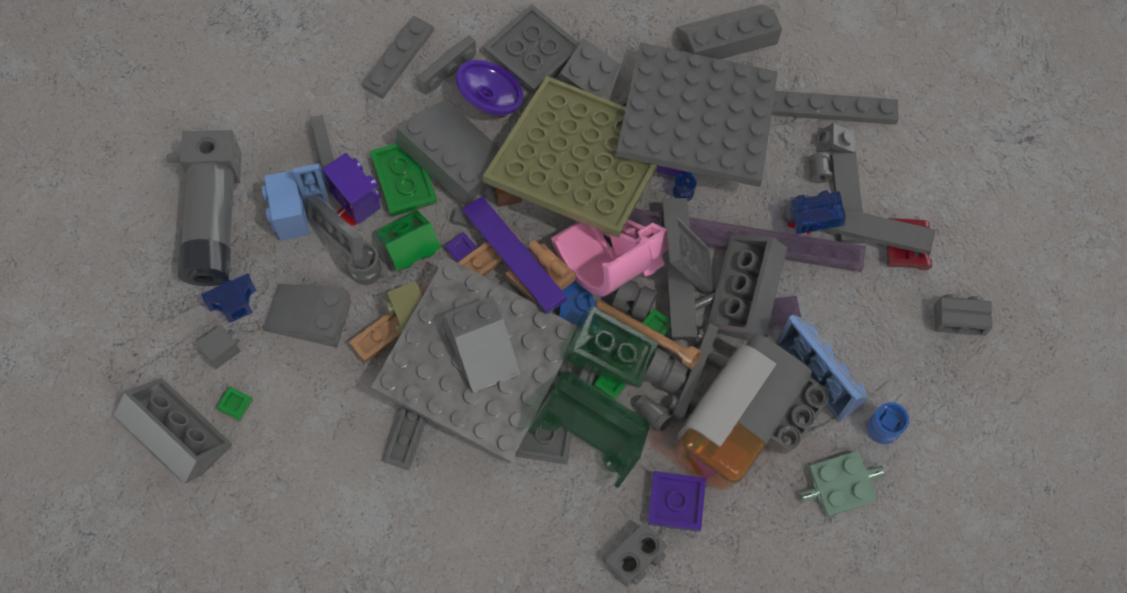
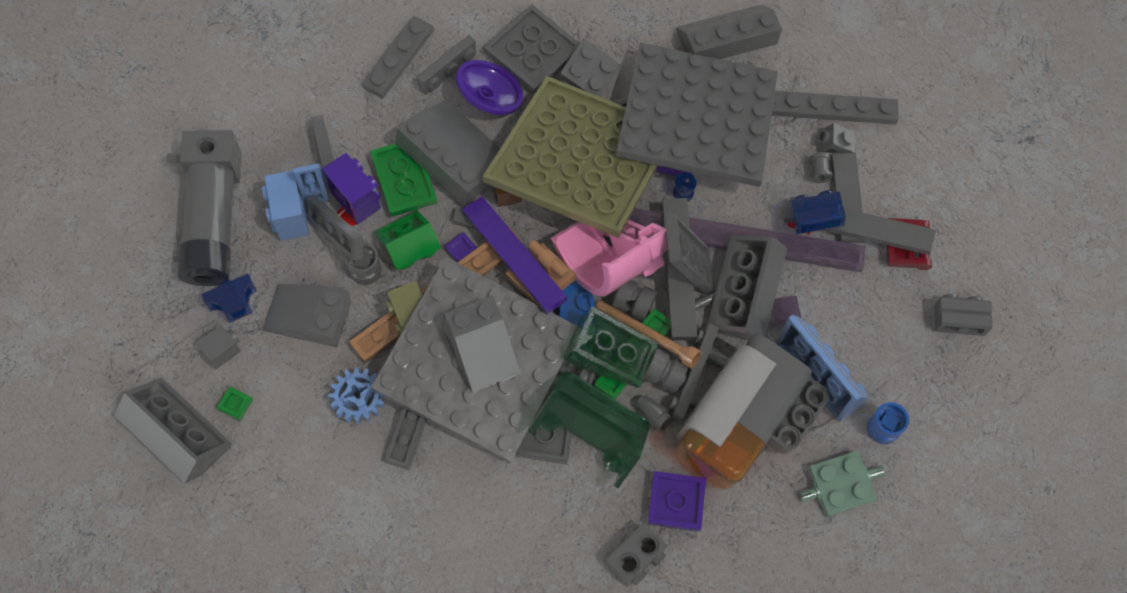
none -> medium blue gear [329,367,386,424]

